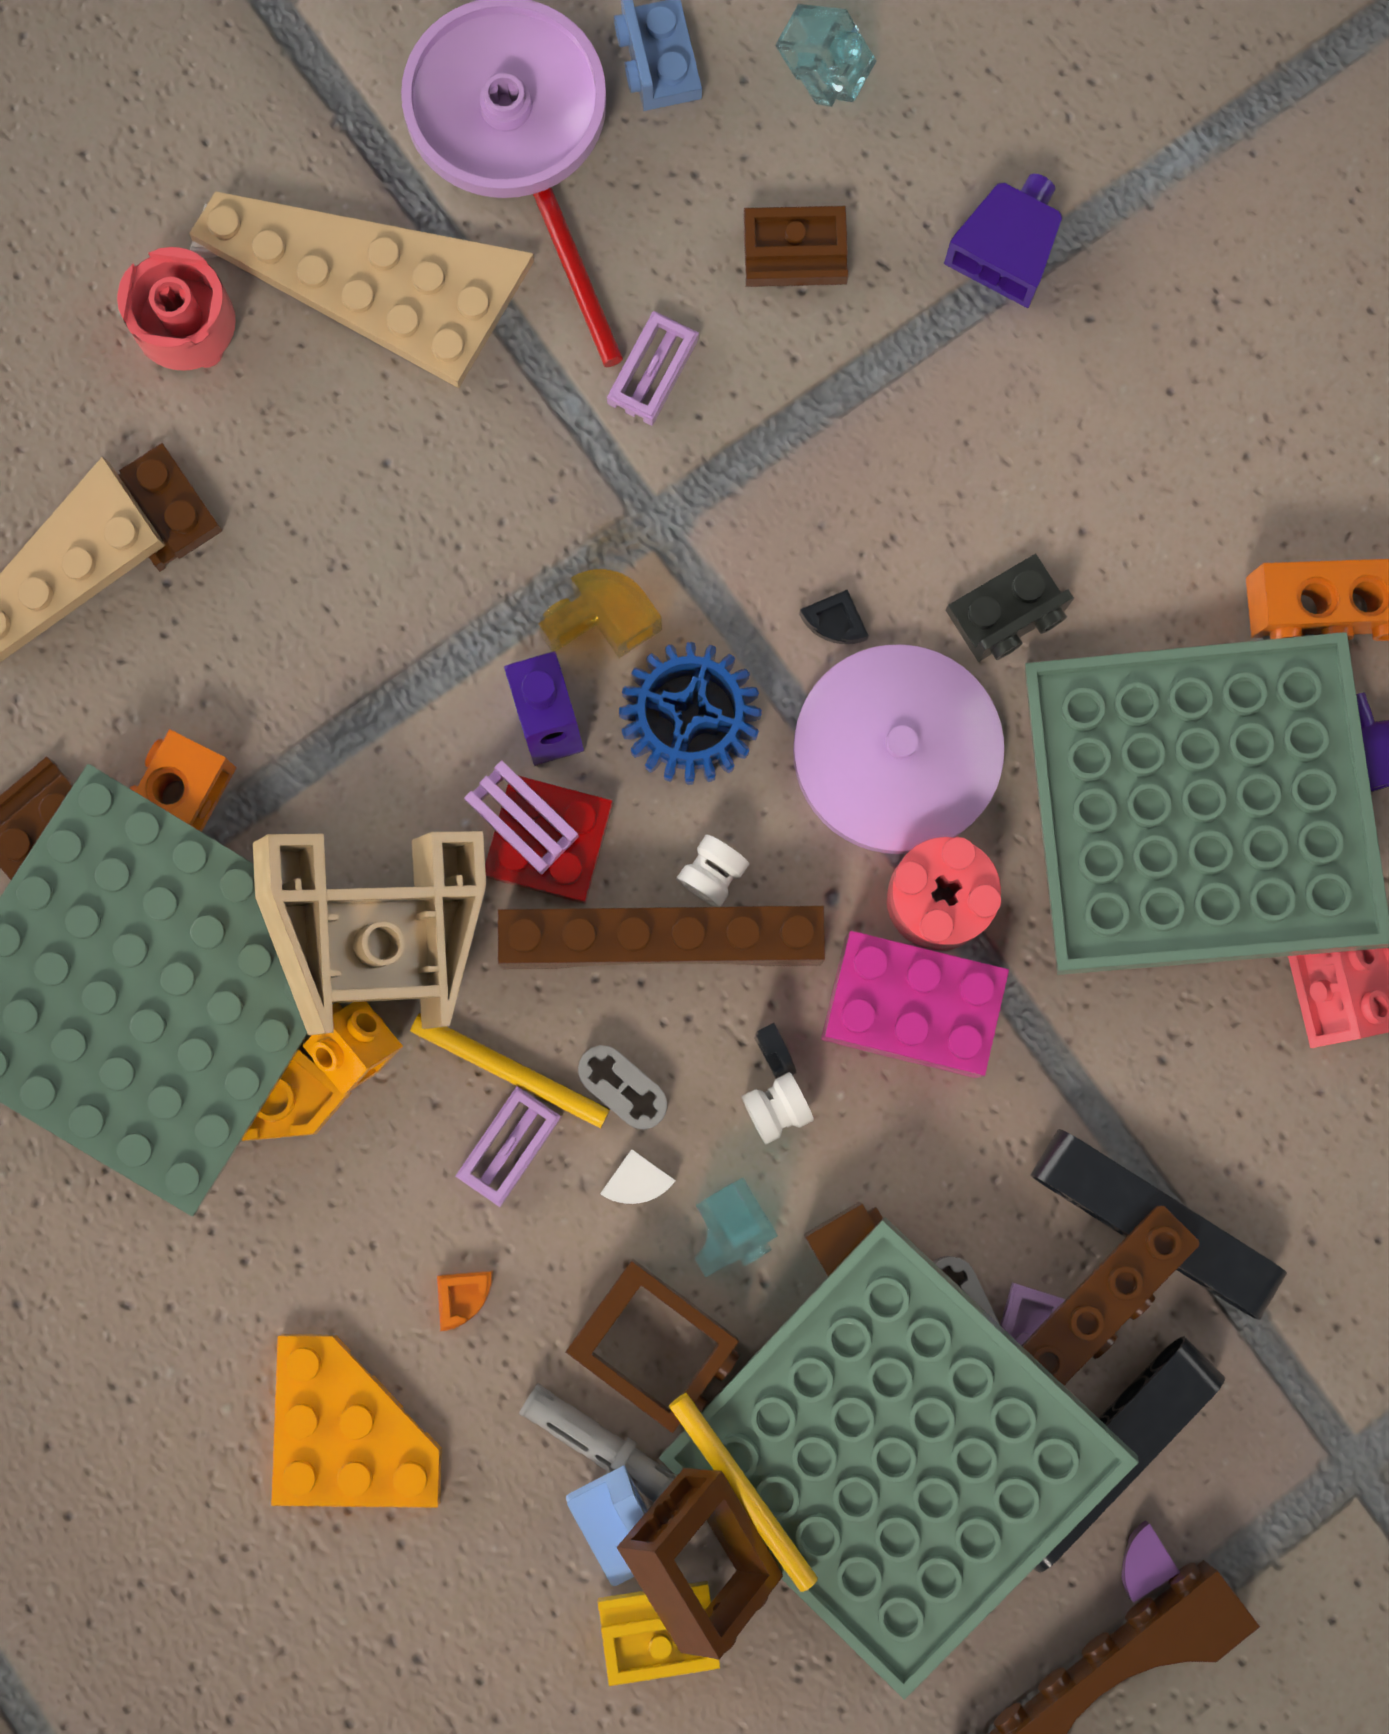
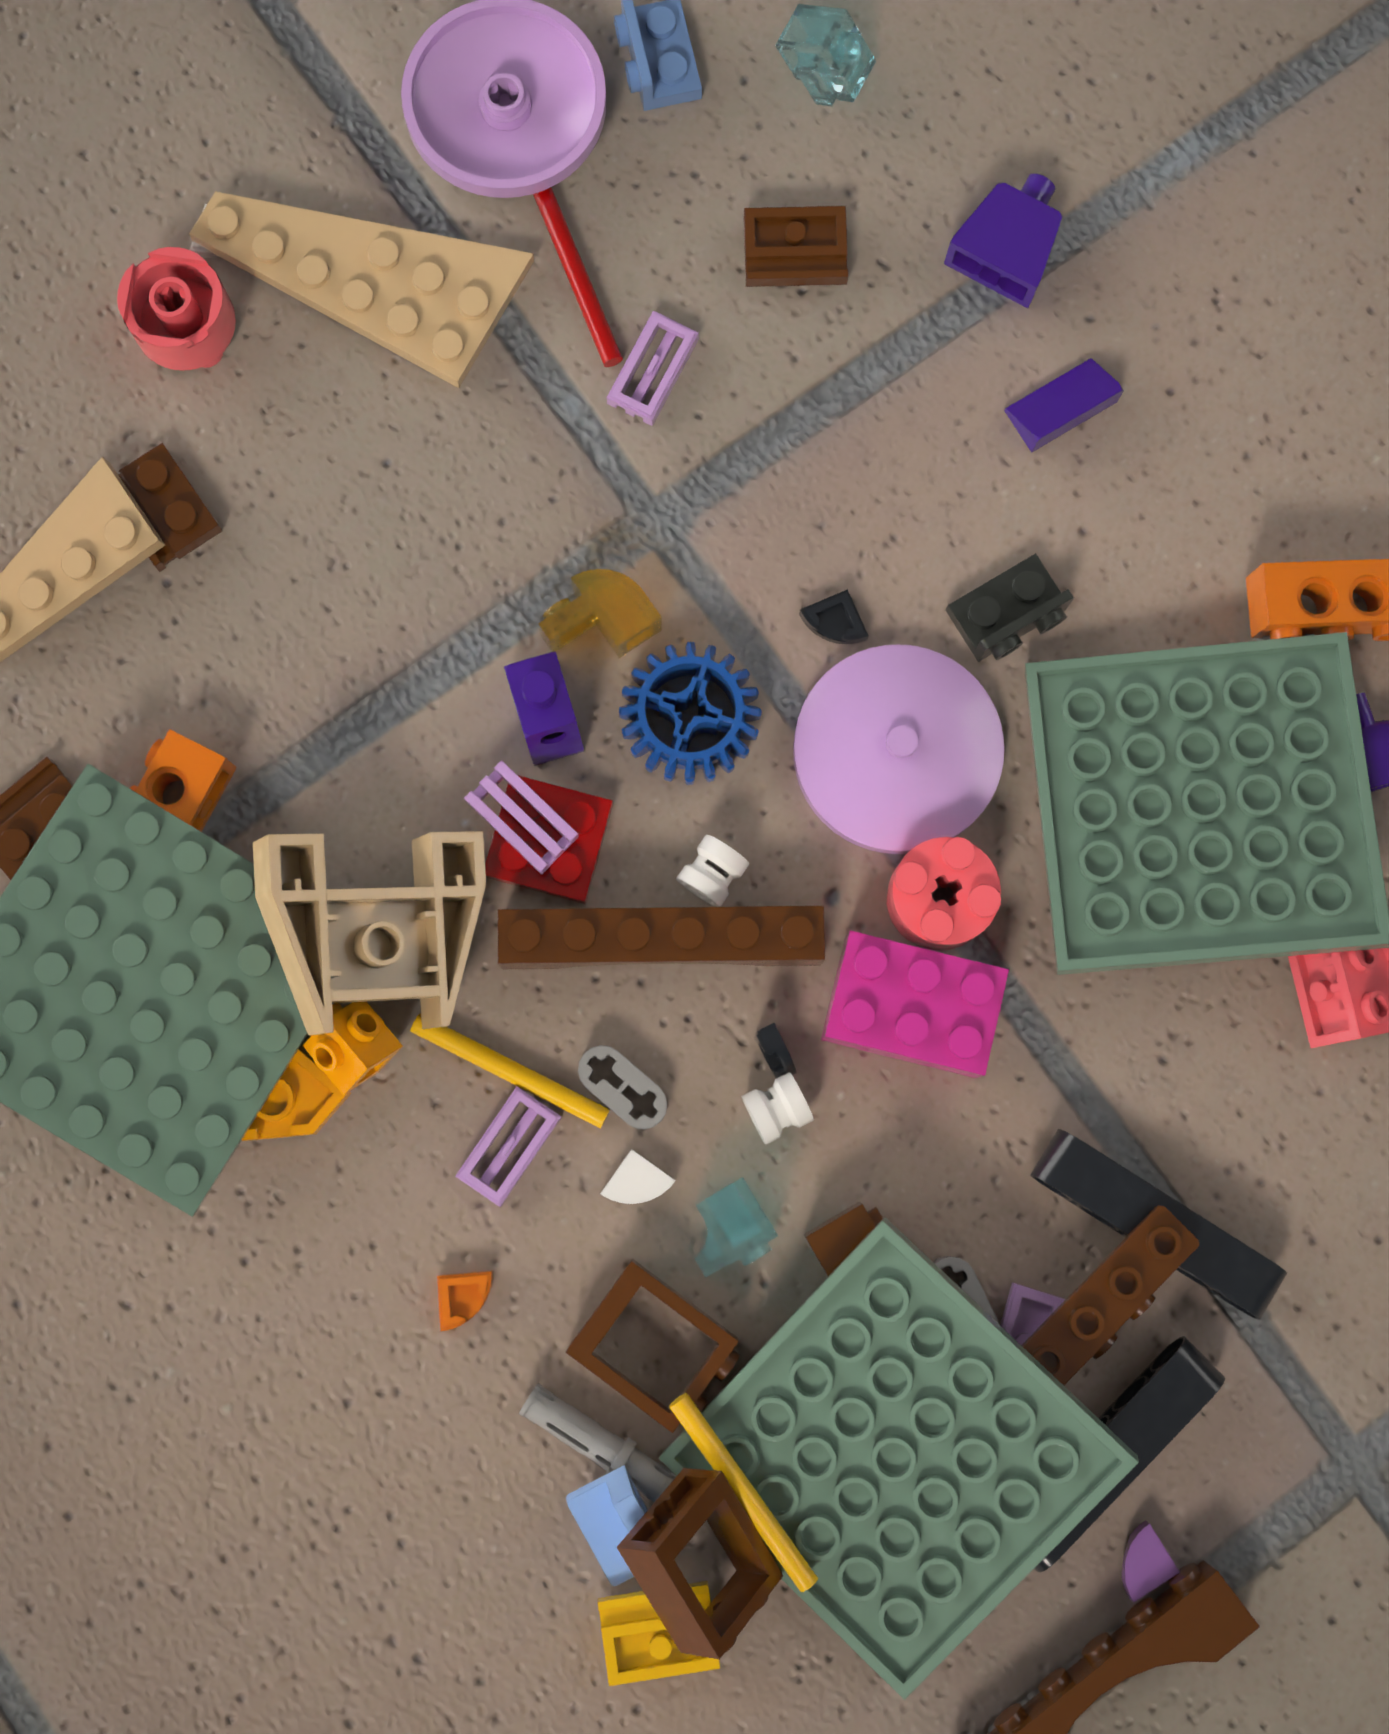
light orange plate [271,1334,442,1508] -> none
none -> dark purple slope [1004,358,1124,453]

